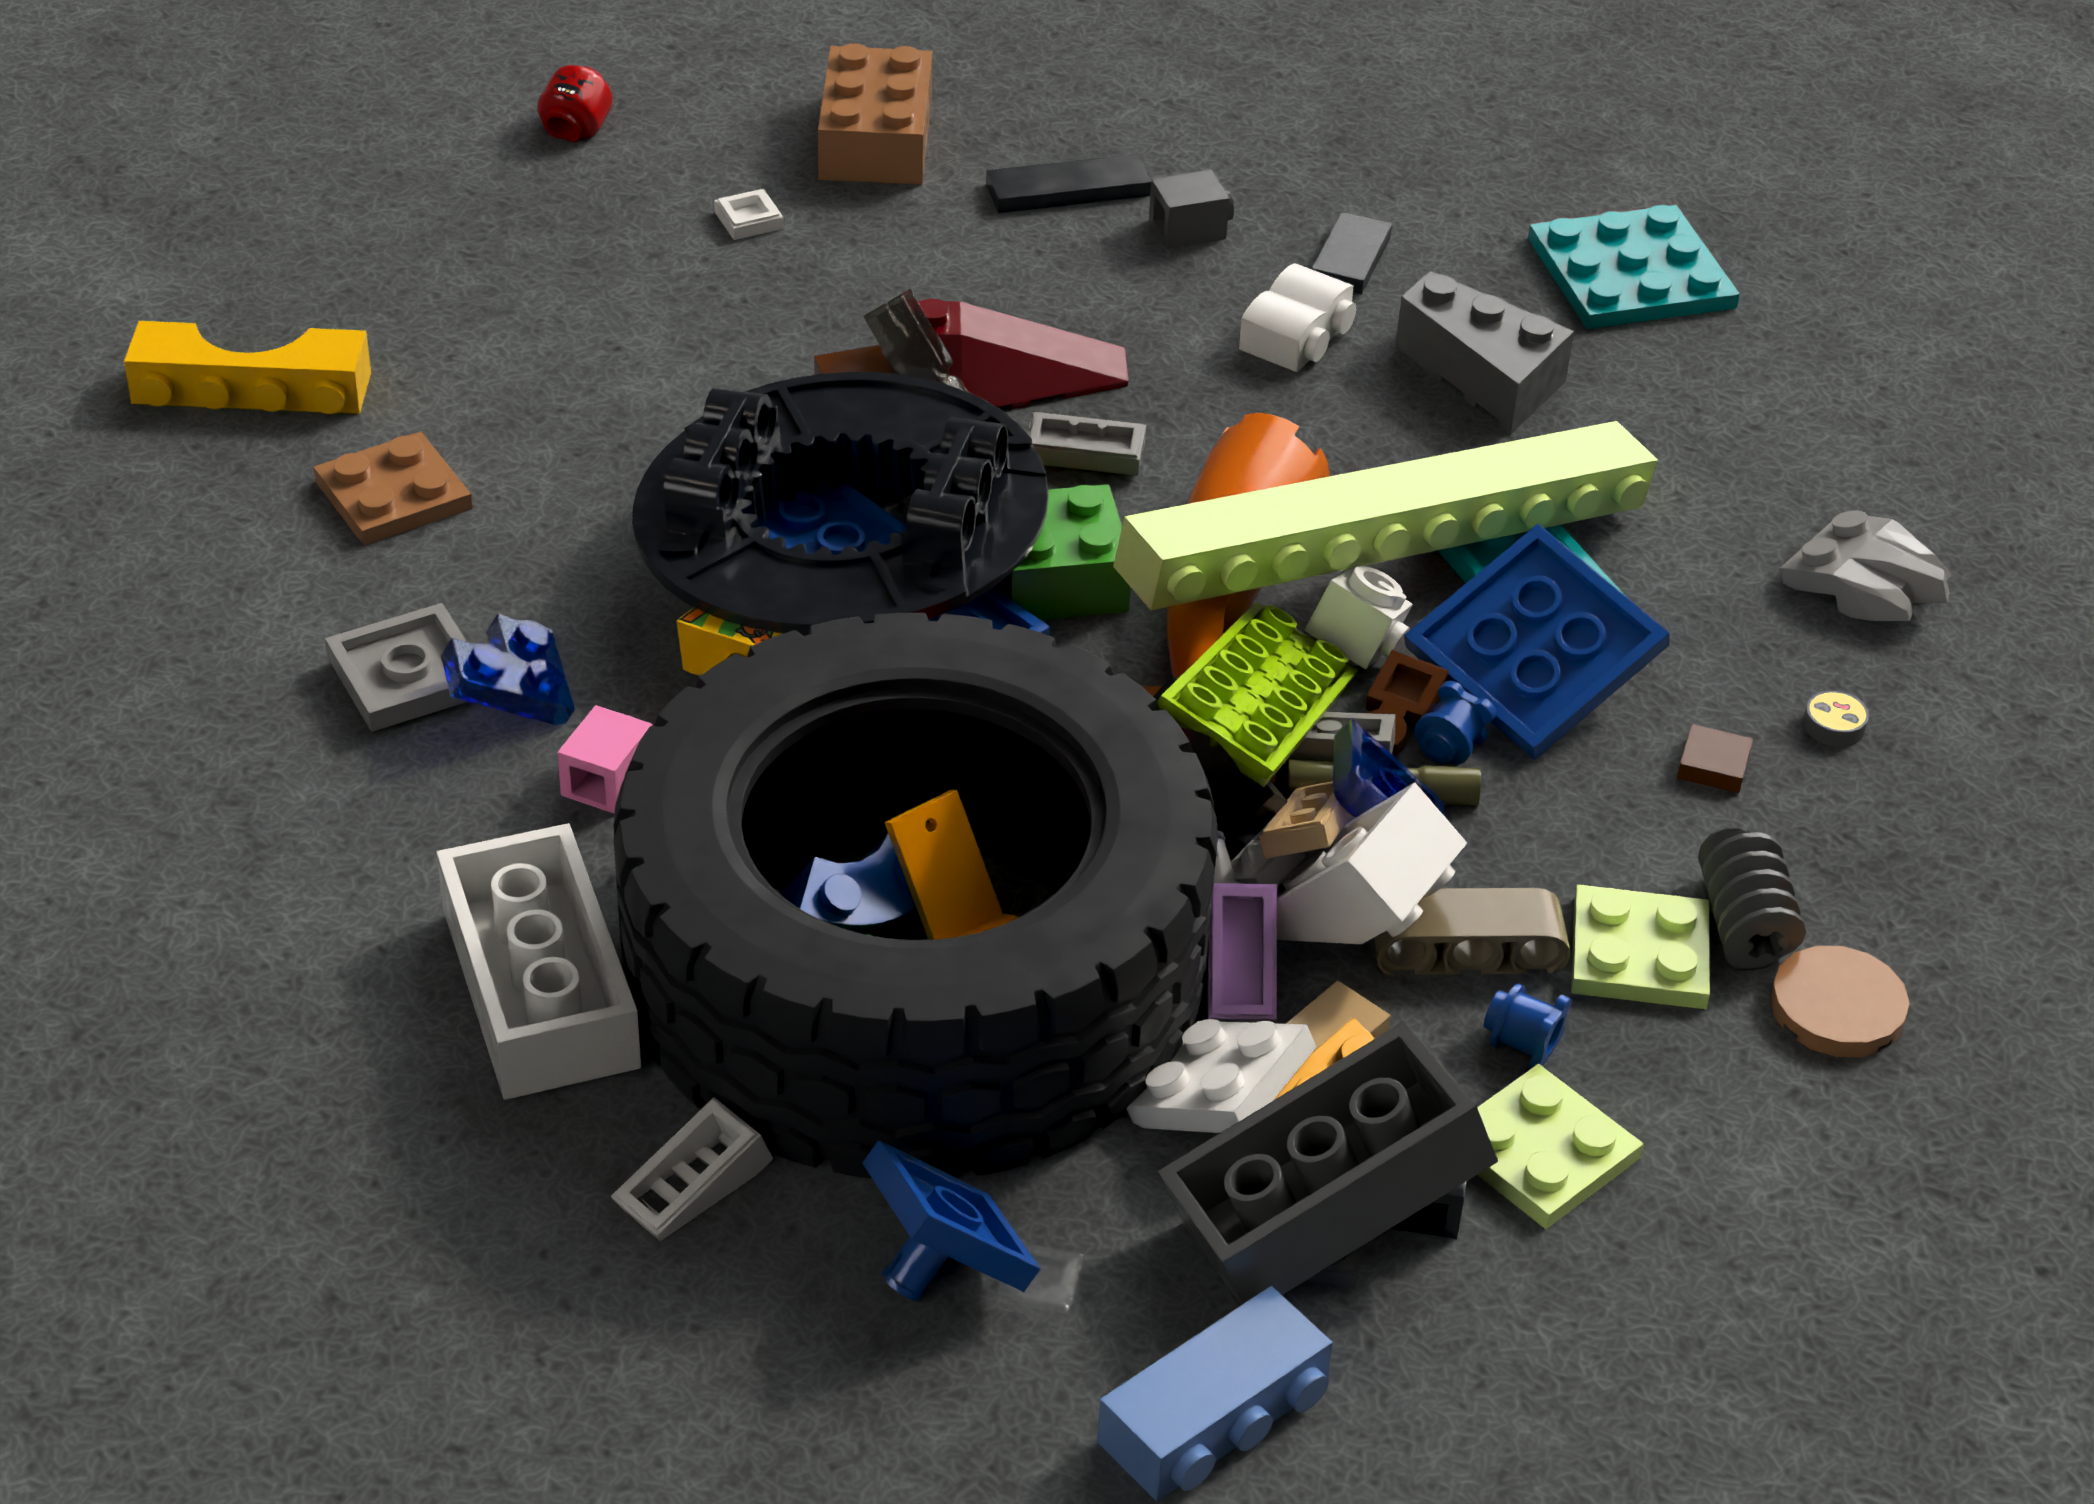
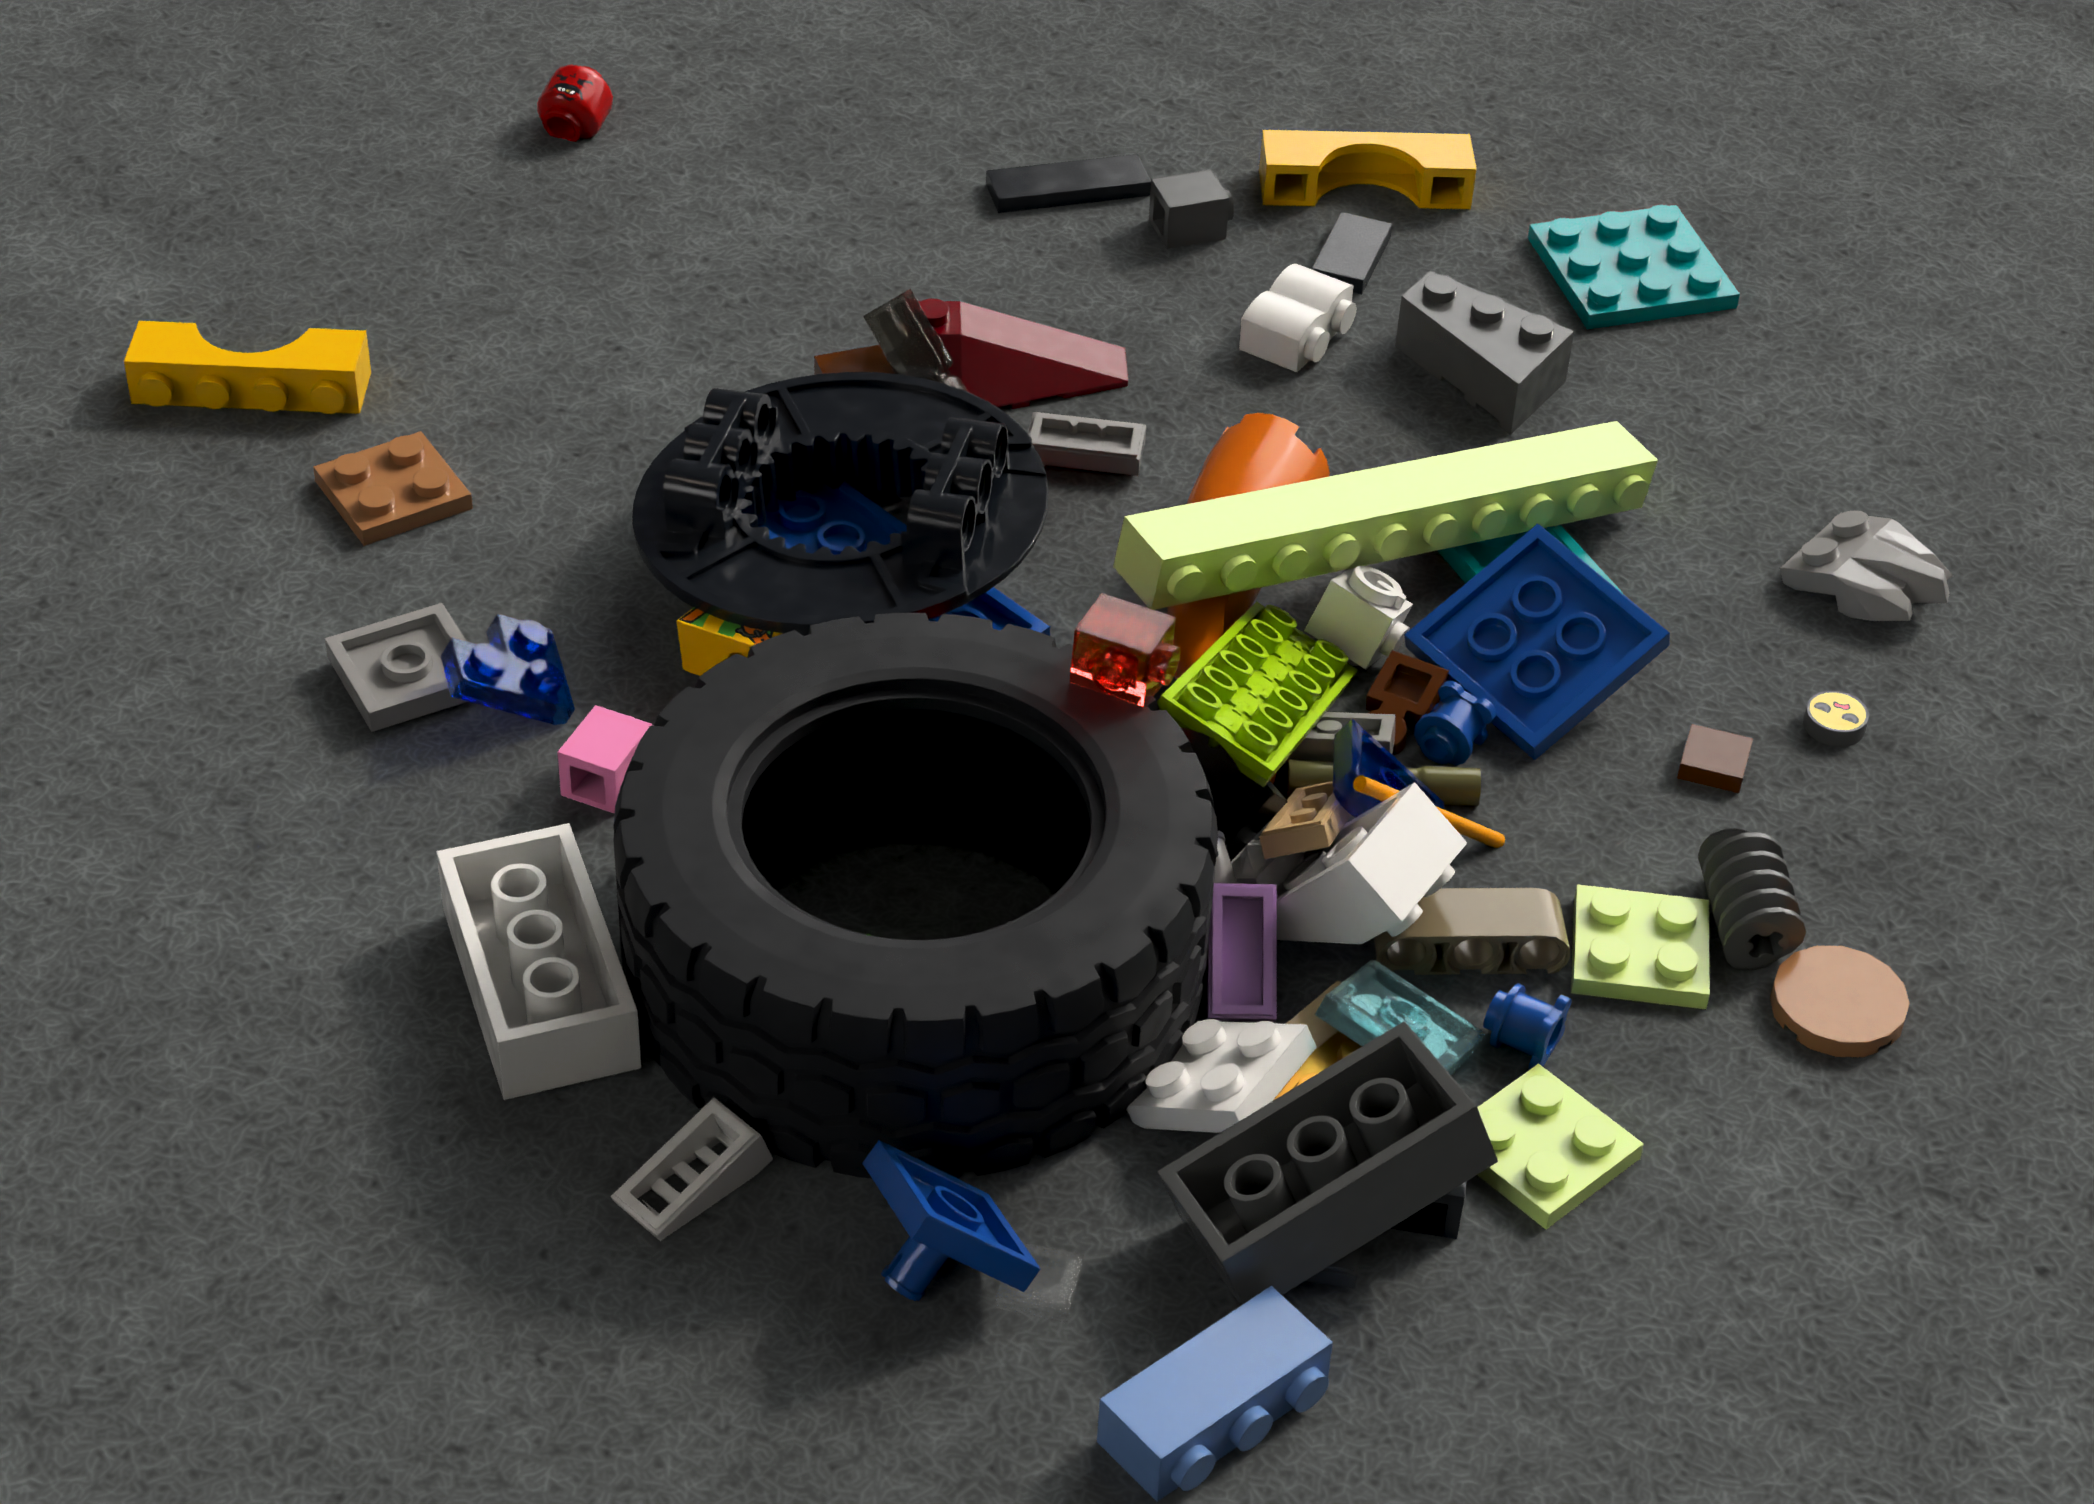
white tile [714,189,784,240] -> none
blue brick [780,833,916,938] -> none
medium nougat brick [818,44,933,185] -> none
light orange door [884,790,1020,940] -> none
bright green brick [1000,484,1131,620] -> none
none -> clear red brick [1069,593,1181,707]
none -> yellow arch [1259,130,1476,209]
none -> clear light blue tile [1315,960,1485,1075]
none -> light orange axle [1353,775,1505,848]

